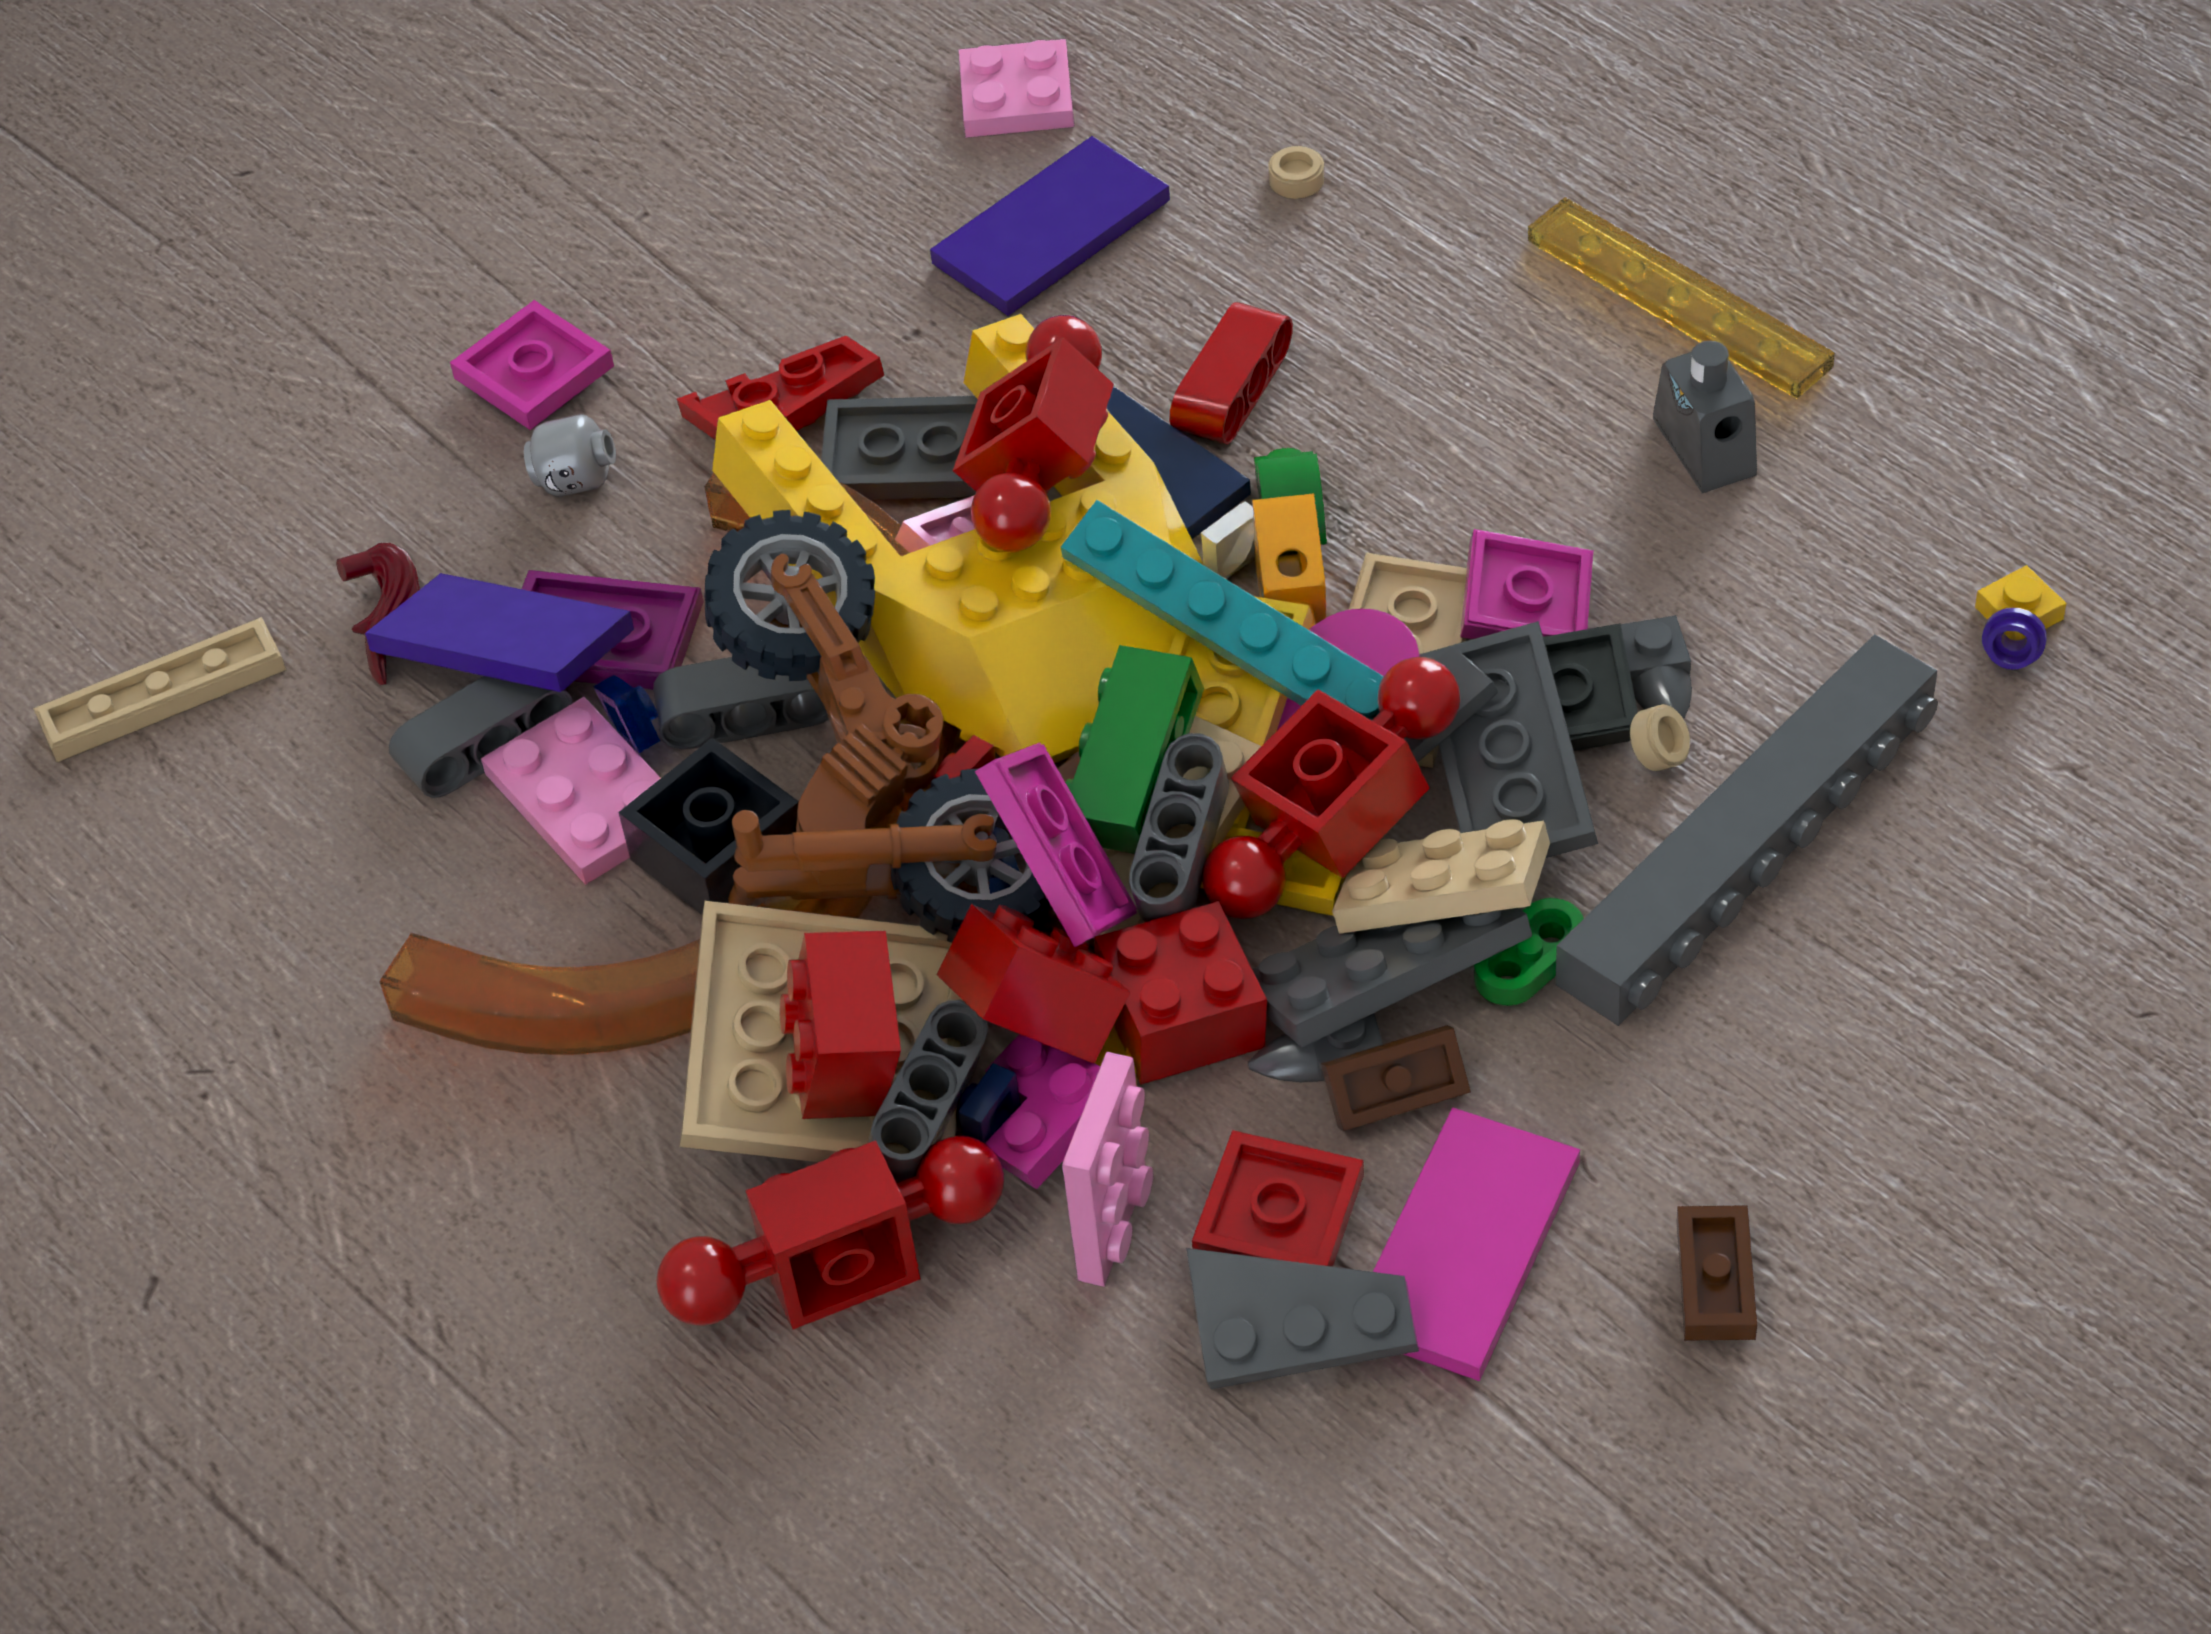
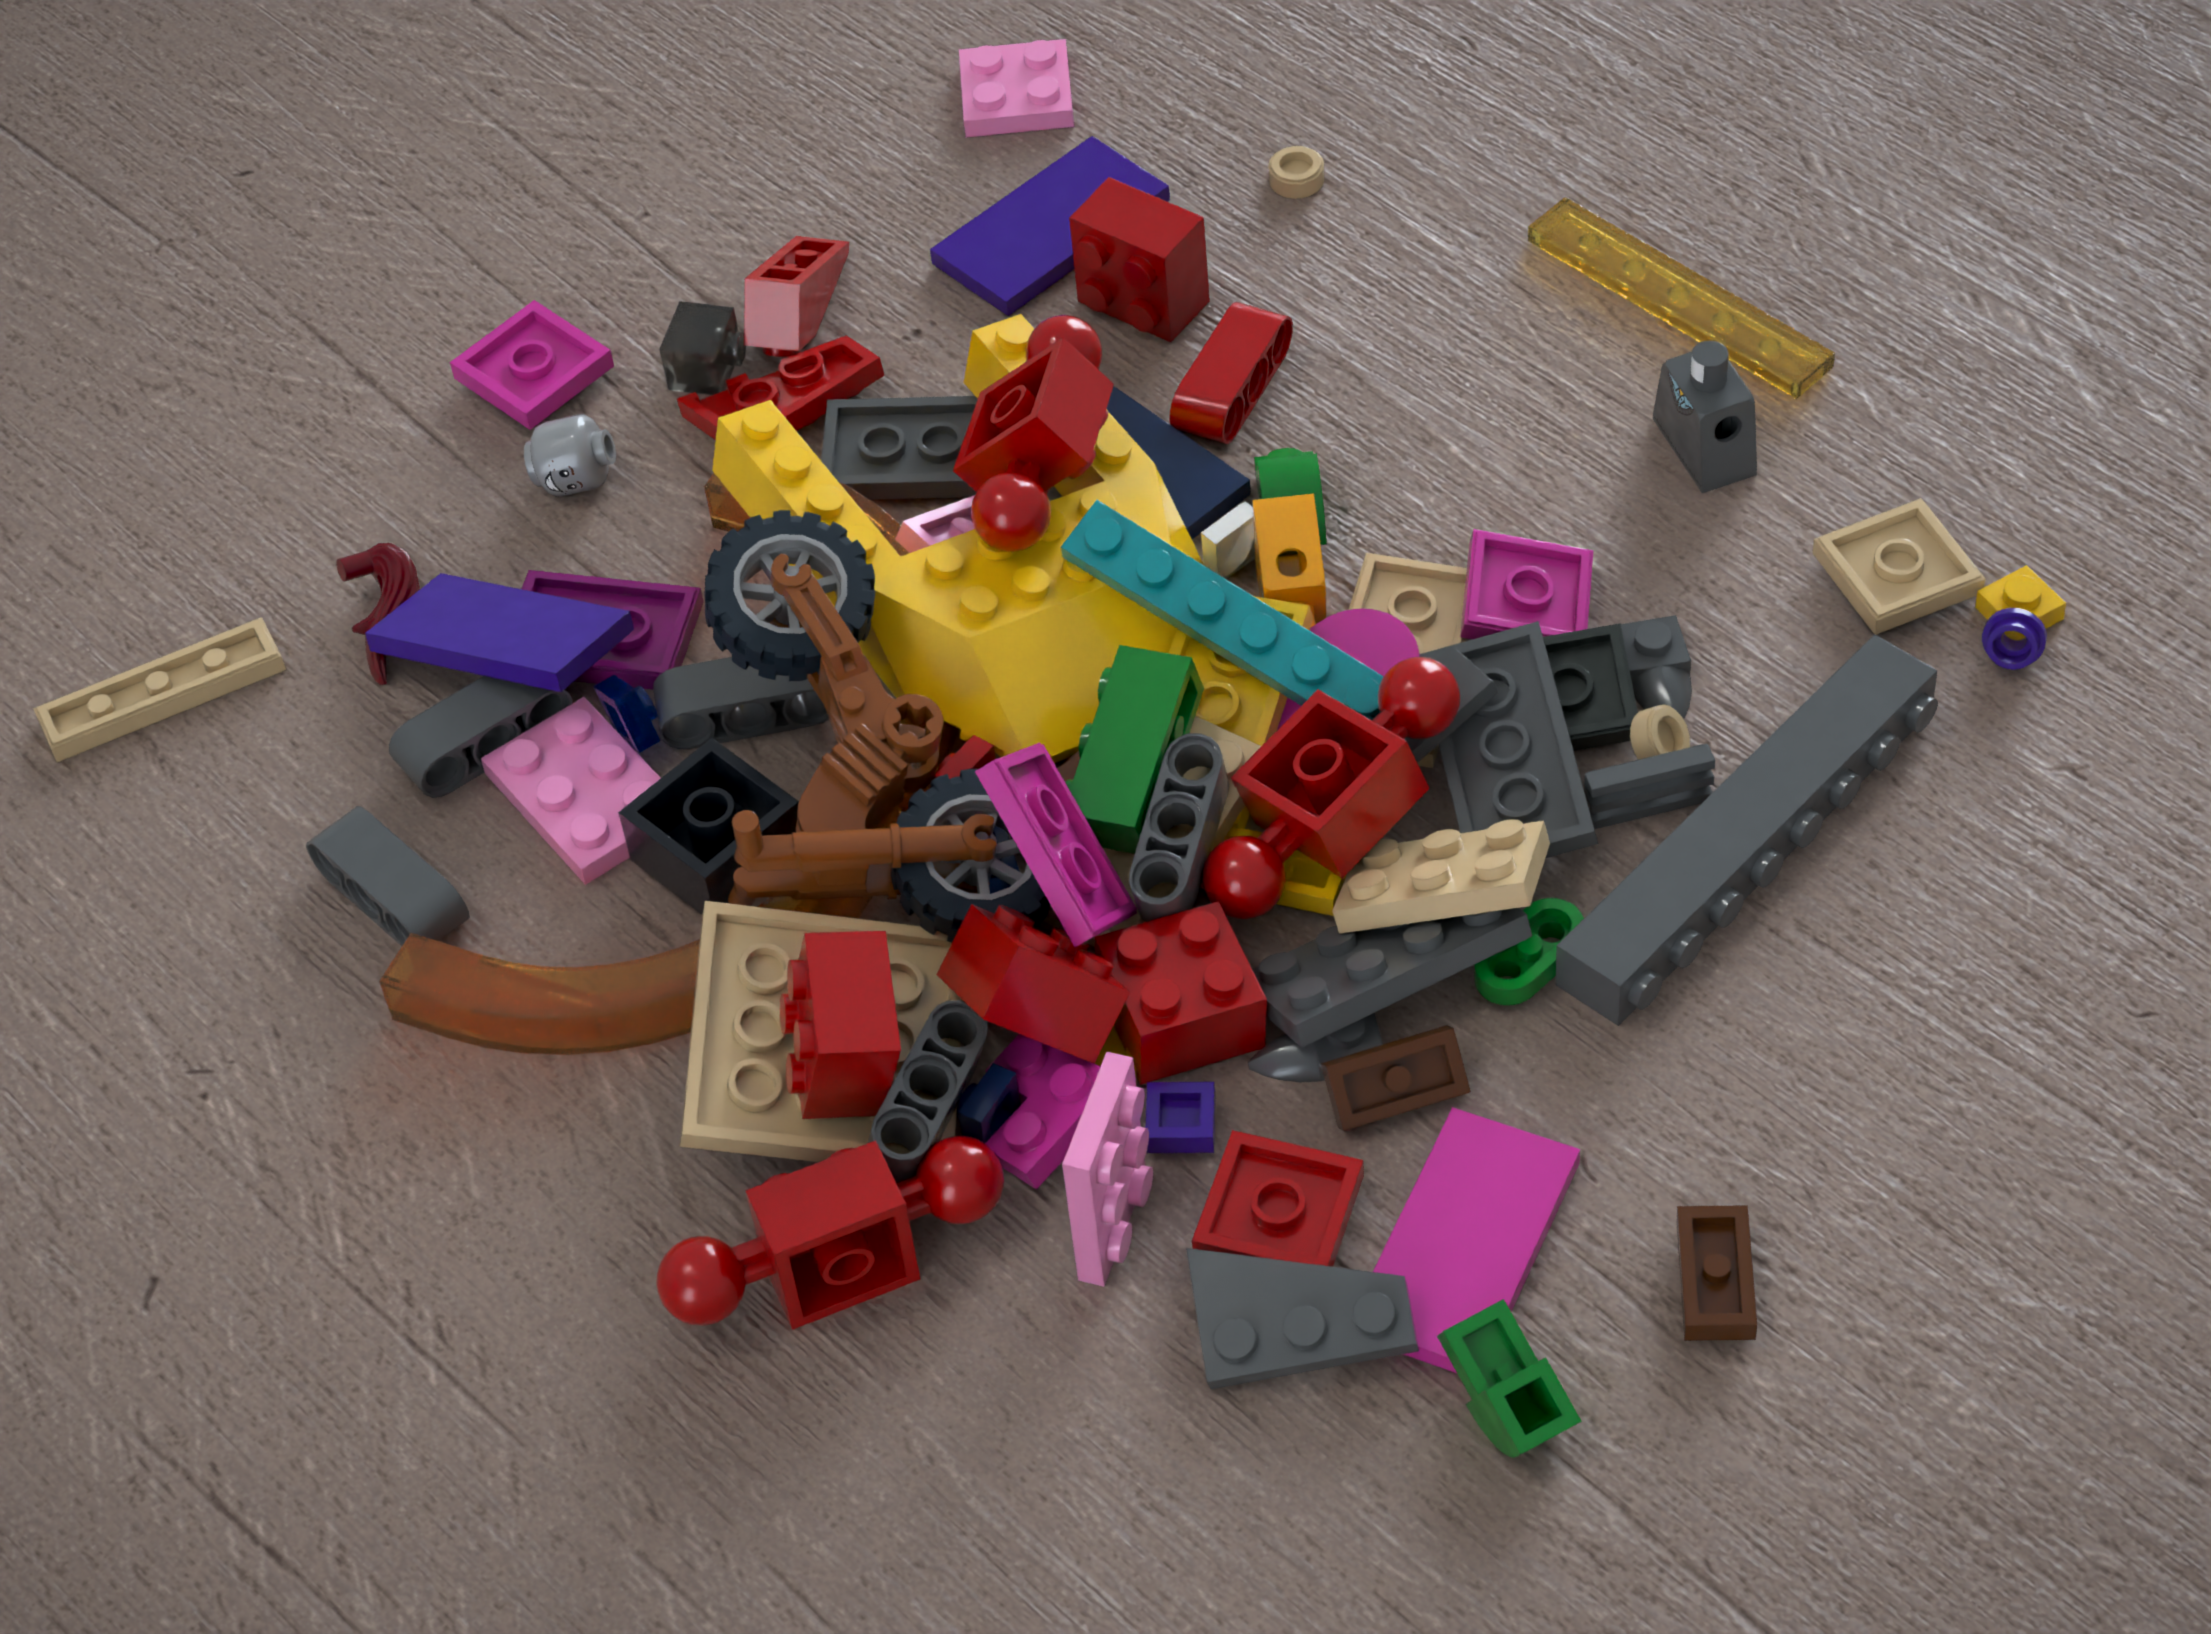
none -> dark grey beam [306,806,470,957]
none -> clear smoke brick [659,301,746,395]
none -> red slope [744,236,849,357]
none -> red brick [1069,177,1210,342]
none -> dark purple plate [1145,1082,1216,1153]
none -> green brick [1437,1299,1582,1458]
none -> dark grey tile [1584,744,1716,829]
none -> tan plate [1813,498,1985,635]

